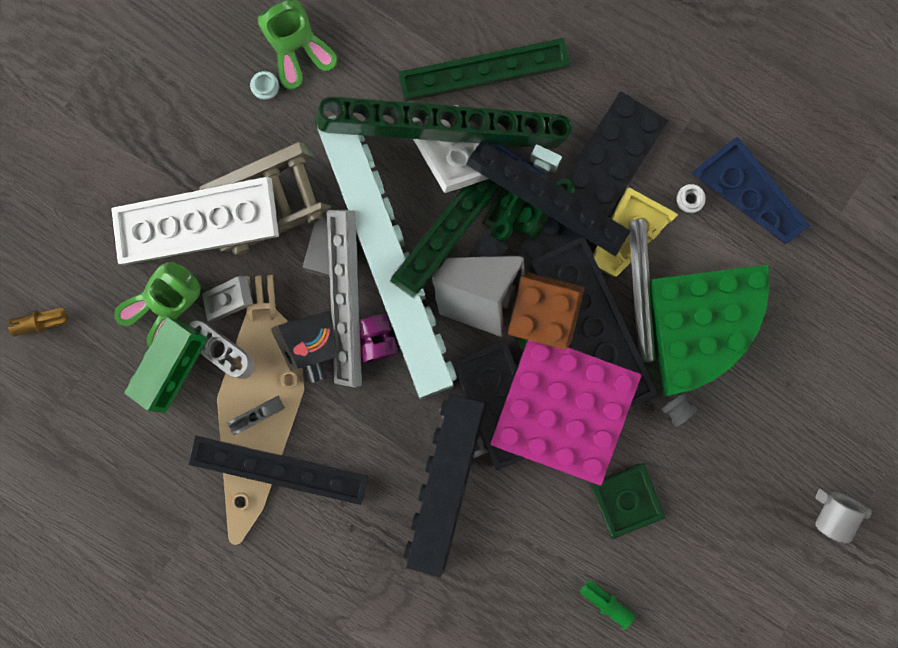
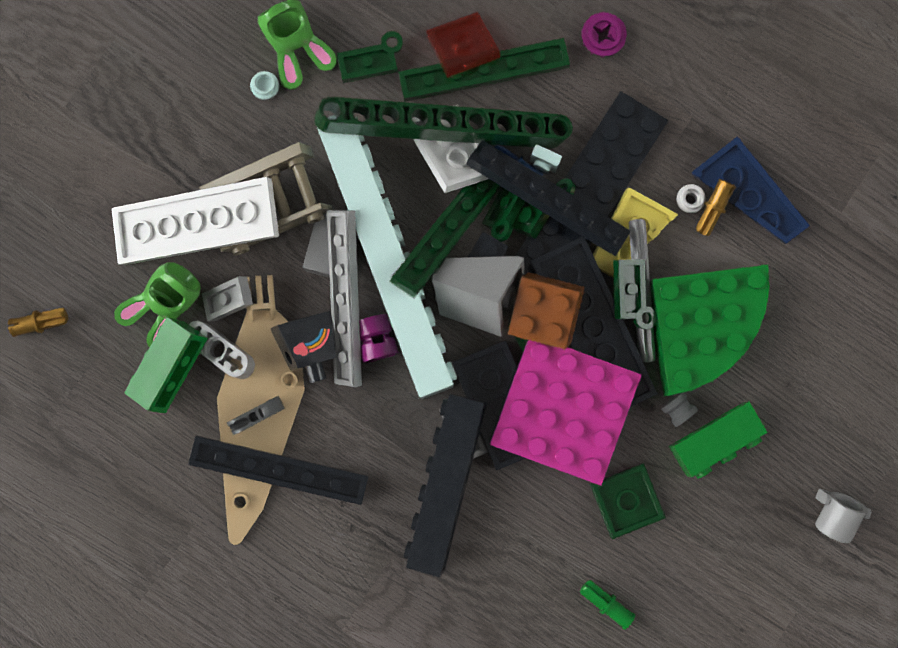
none -> dark green hinge [337,31,403,83]
none -> clear red tile [426,12,500,77]
none -> magenta gear [581,12,627,58]
none -> hinge [613,259,657,330]
none -> green brick [669,402,768,479]
none -> pearl gold axle [696,179,736,236]

